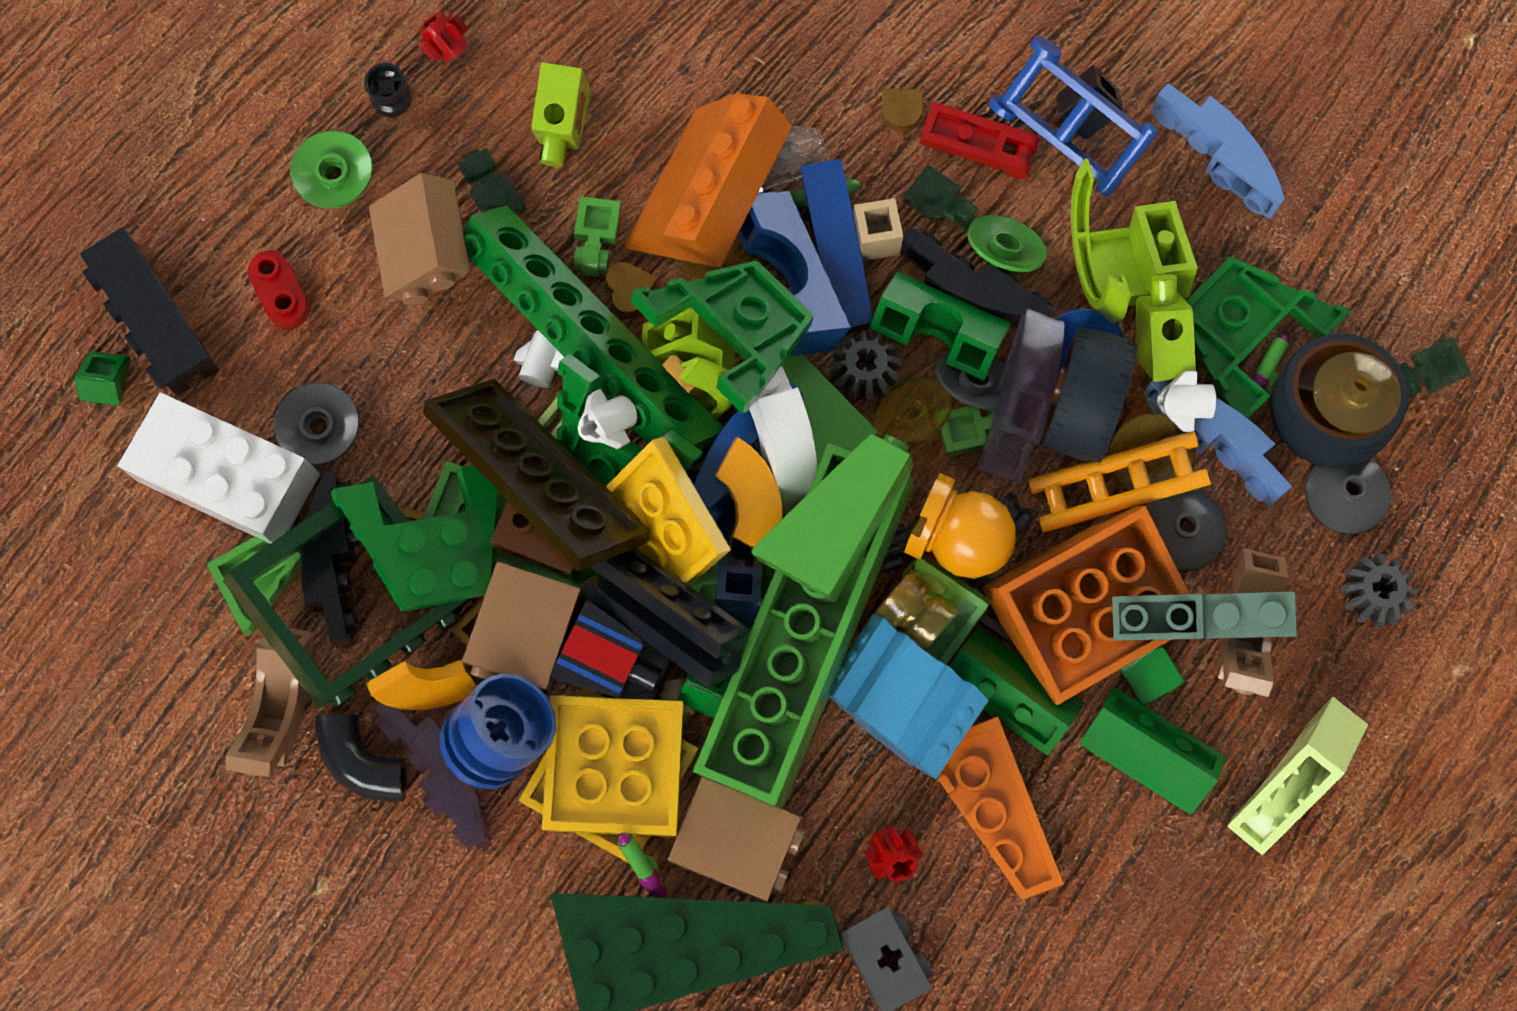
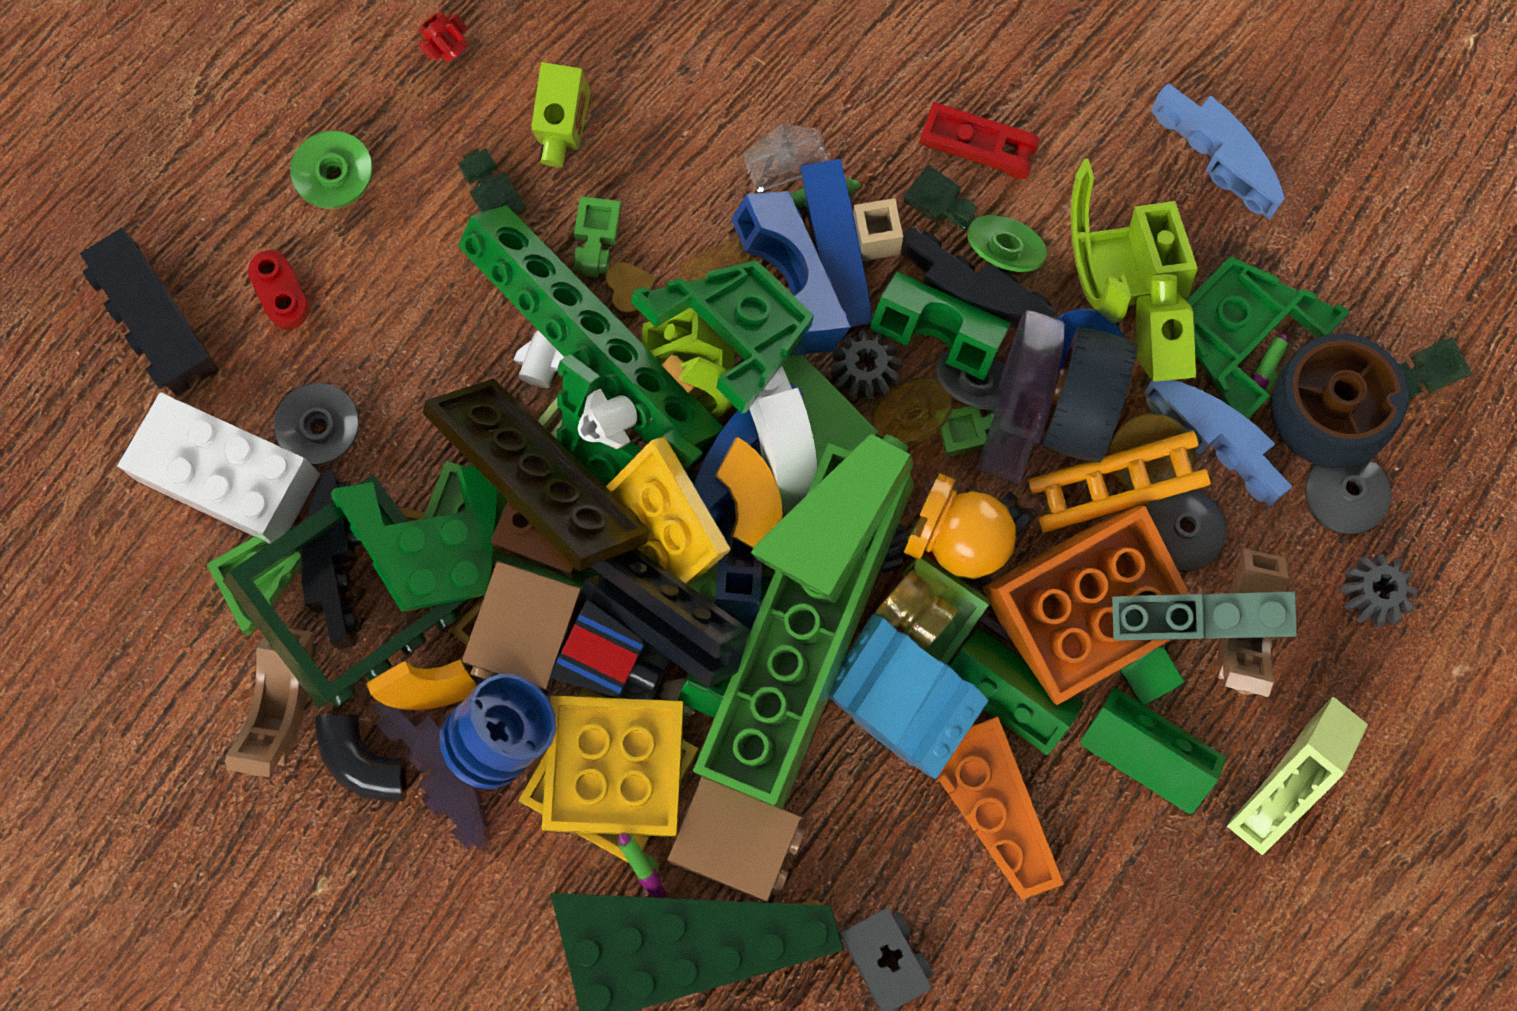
green slope [74,351,130,406] -> none
black wheel [364,63,412,117] -> none
medium nougat brick [369,173,470,305] -> none
orange slope [625,93,792,268] -> none
red gear [864,826,923,882] -> none
pearl gold tile [882,89,923,132] -> none
blue piece [989,35,1158,197] -> none
black panel [1056,65,1124,139] -> none
white piece [1157,371,1216,432] -> none
clear yellow dish [1313,352,1401,434] -> none

